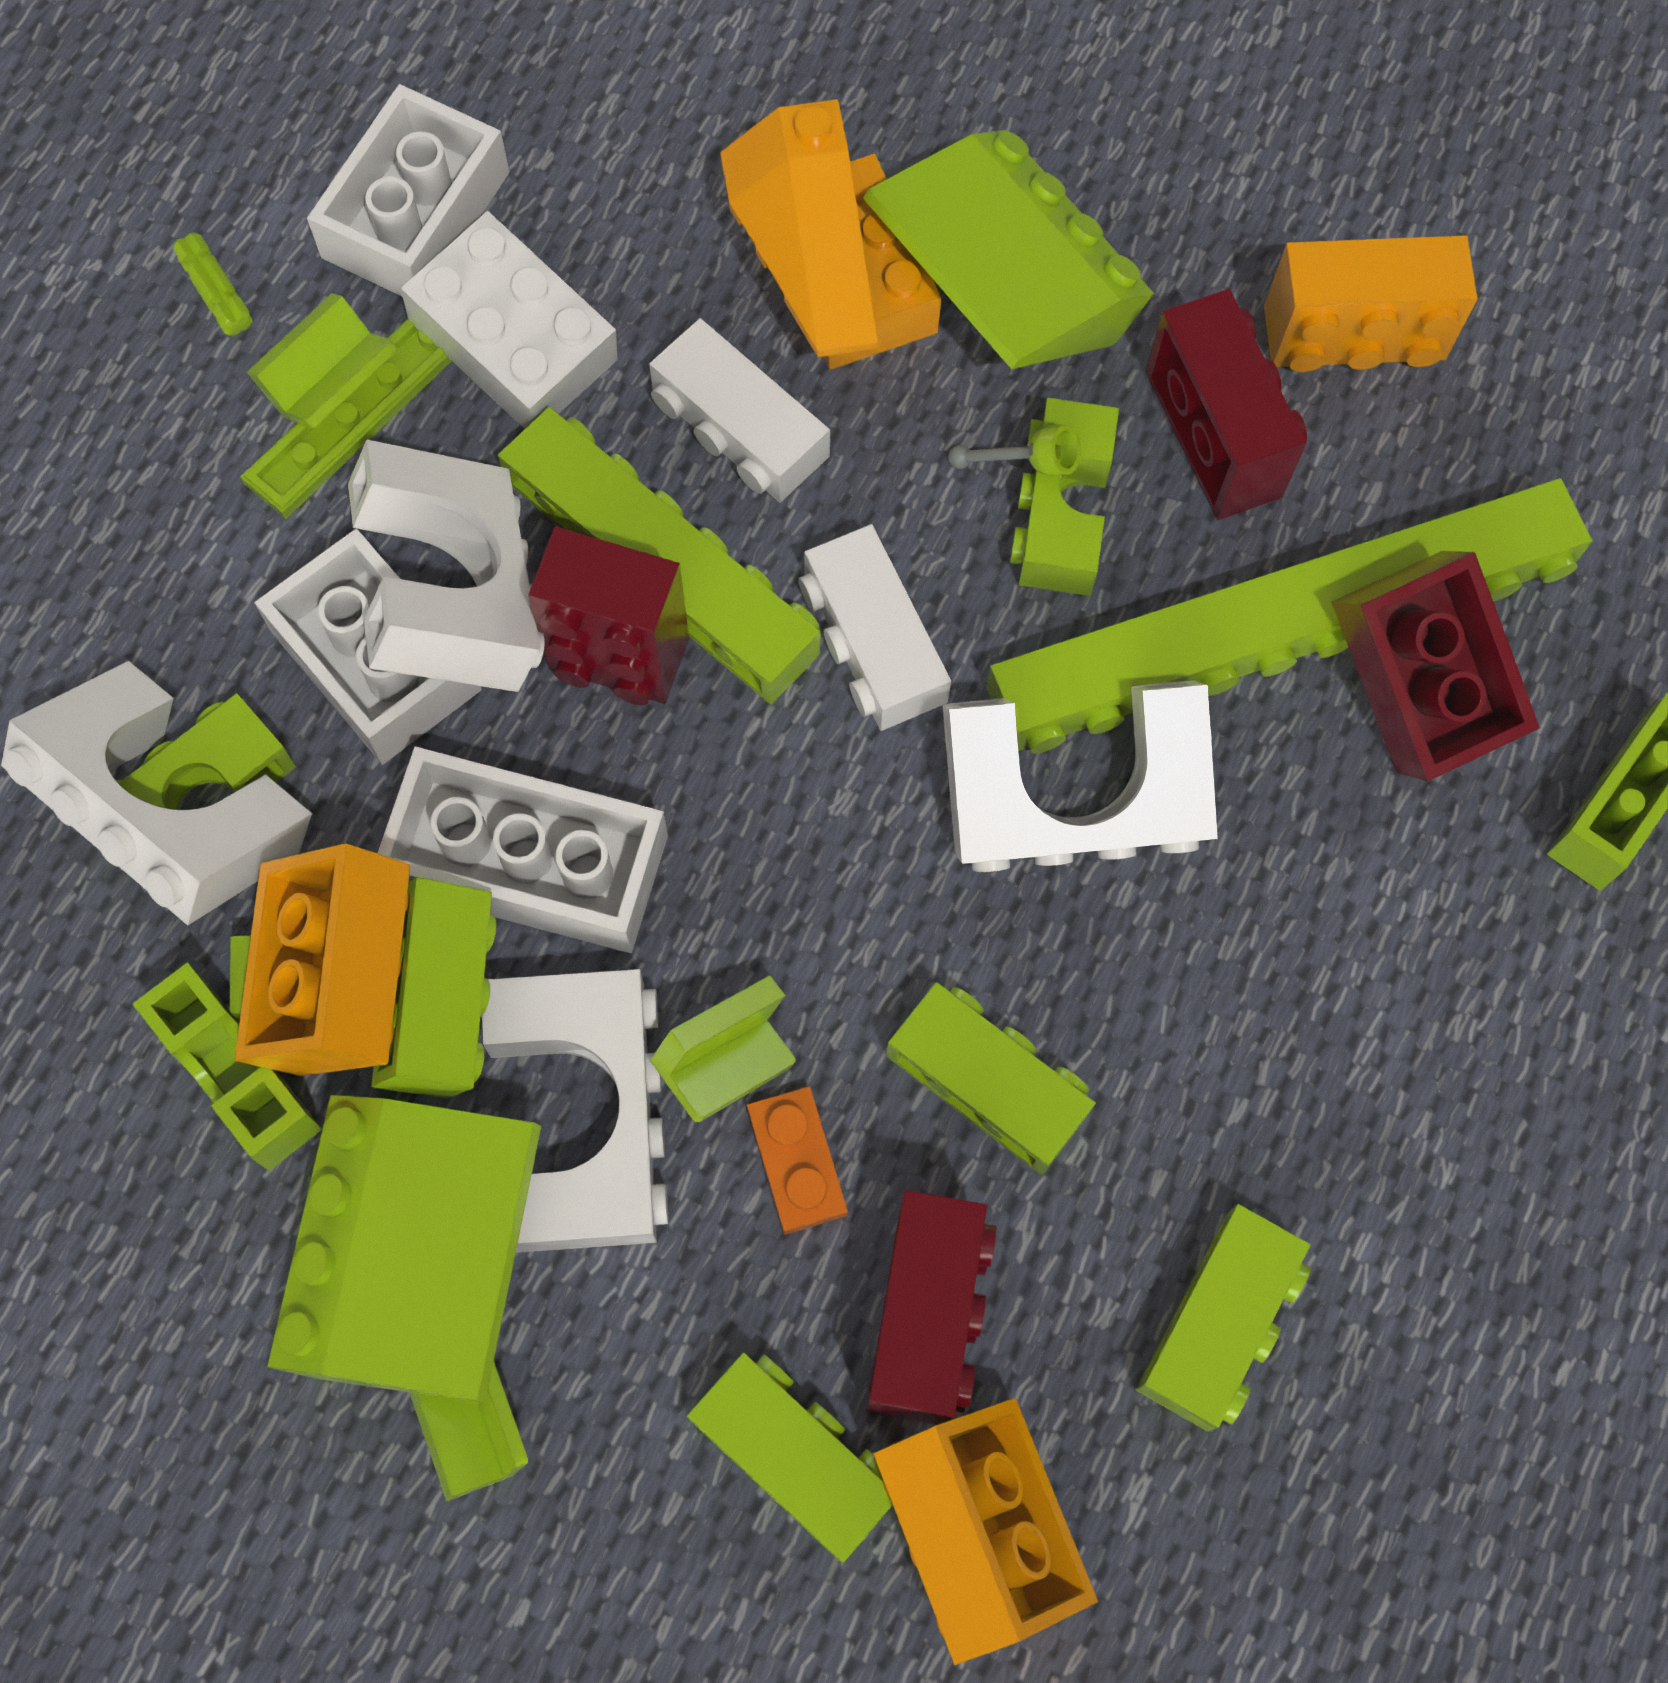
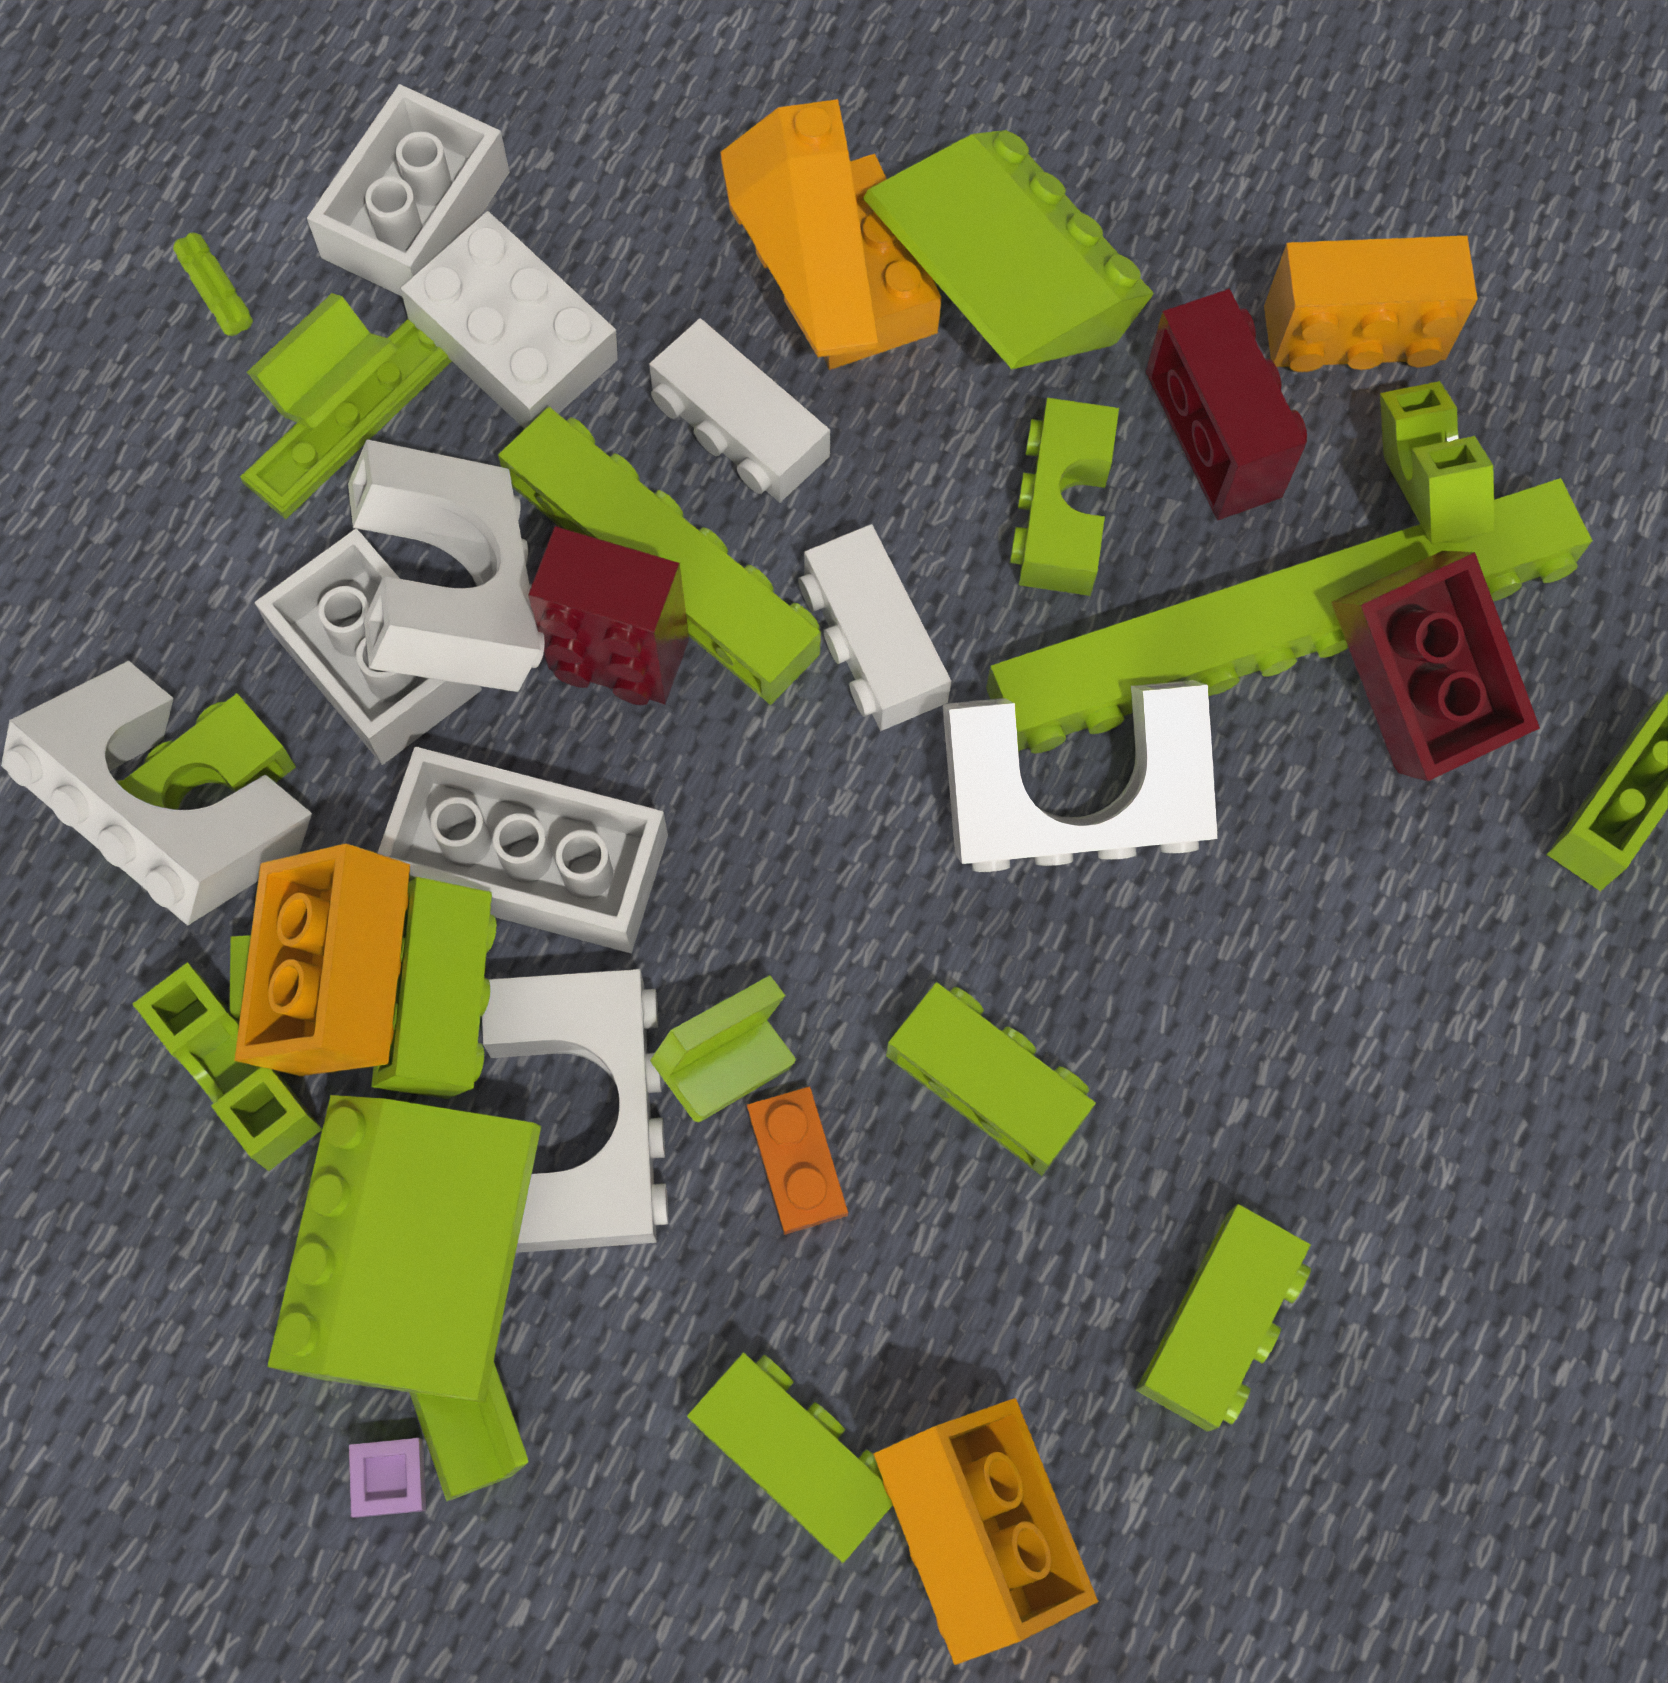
dark red brick [866,1190,997,1425] -> none
lime hinge [948,424,1081,476] -> none
none -> lavender plate [349,1438,426,1518]
none -> lime arch [1380,381,1495,544]

